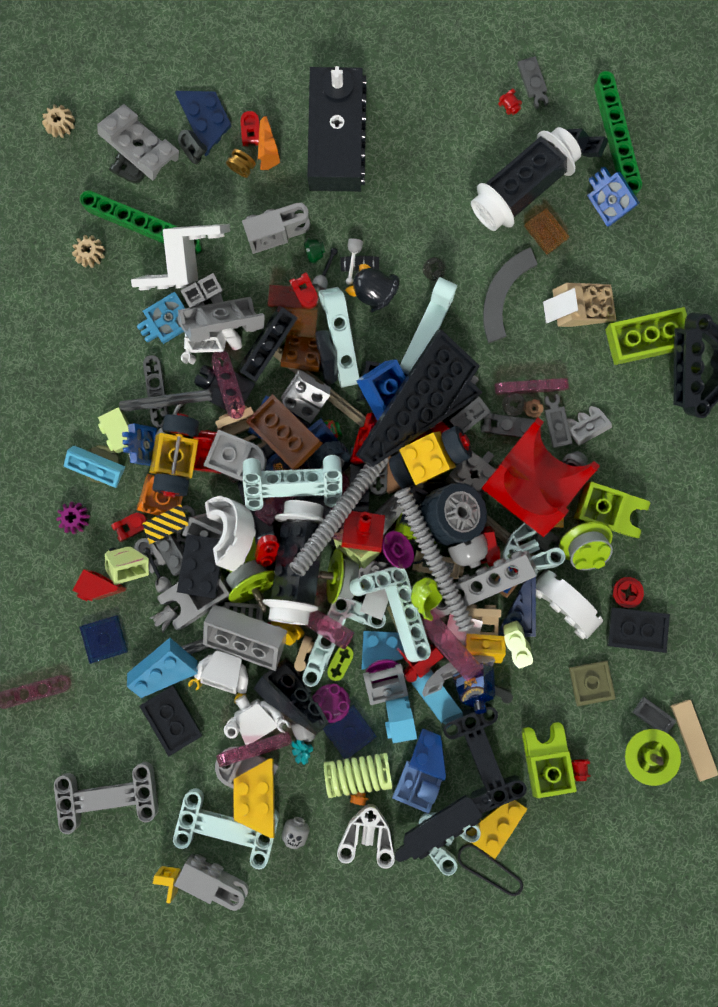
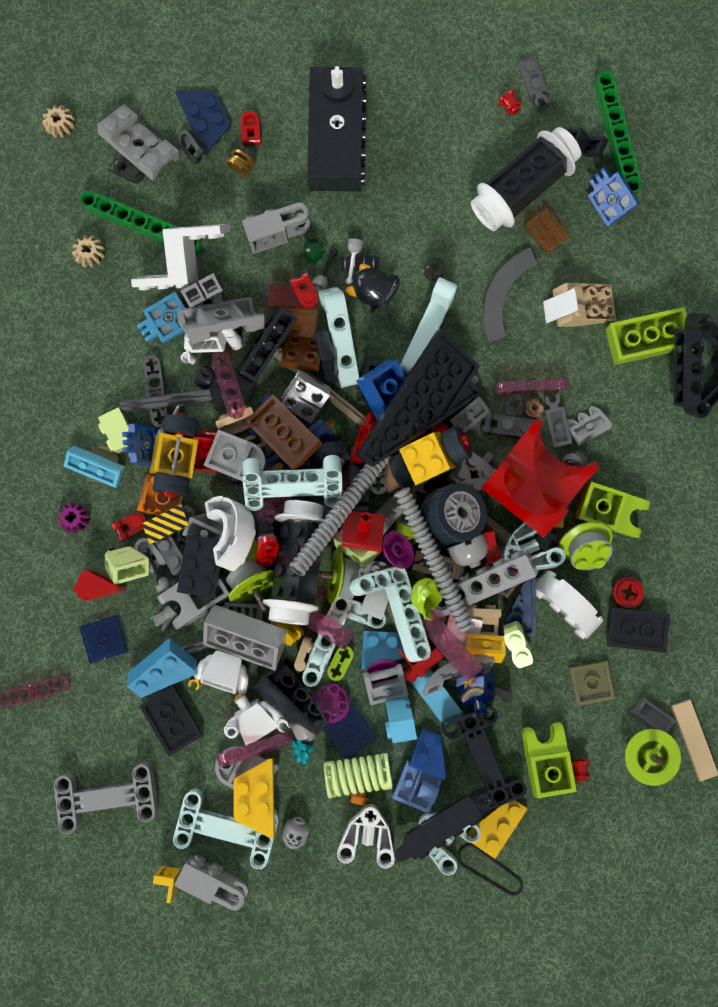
orange slope [258,116,280,170] -> none

